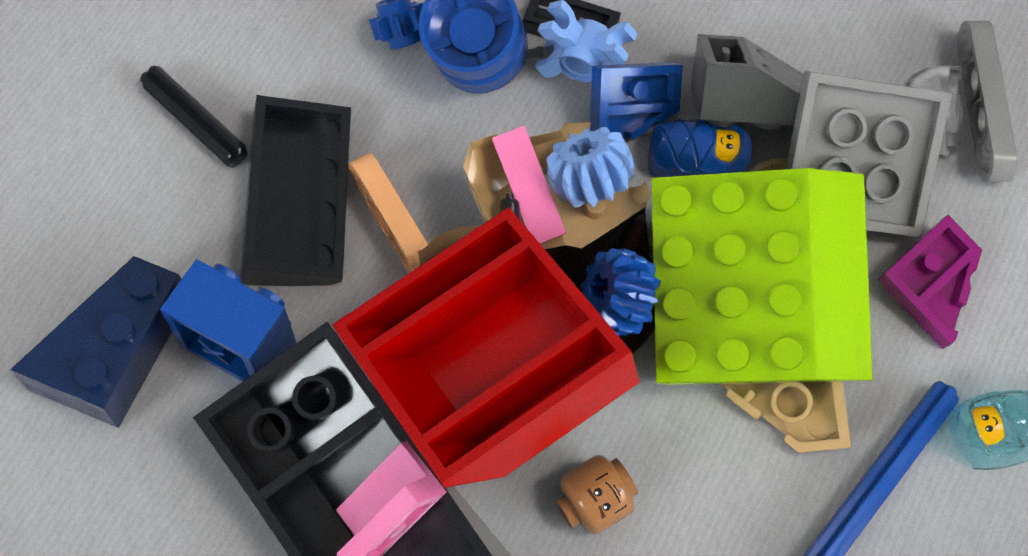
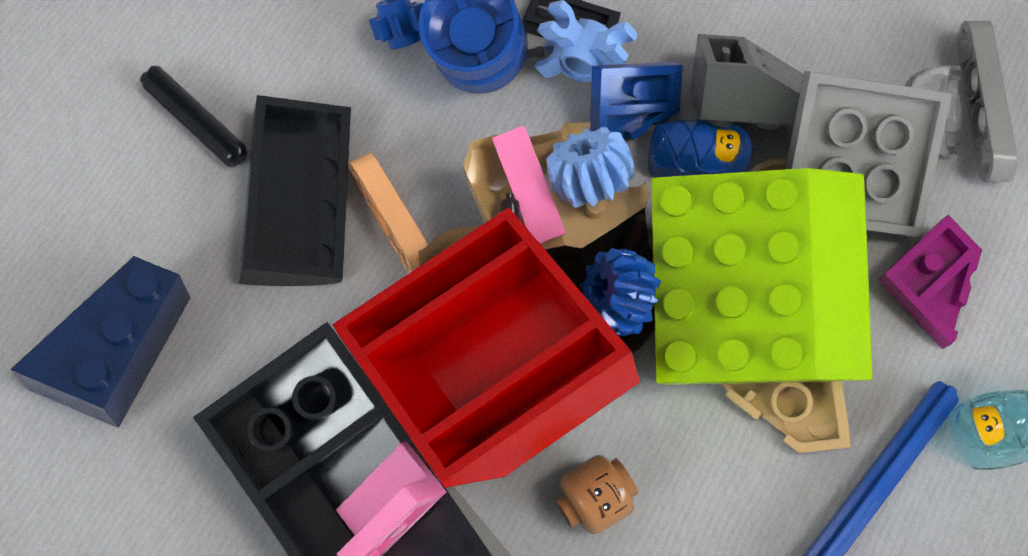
blue brick [160,259,297,382] -> none

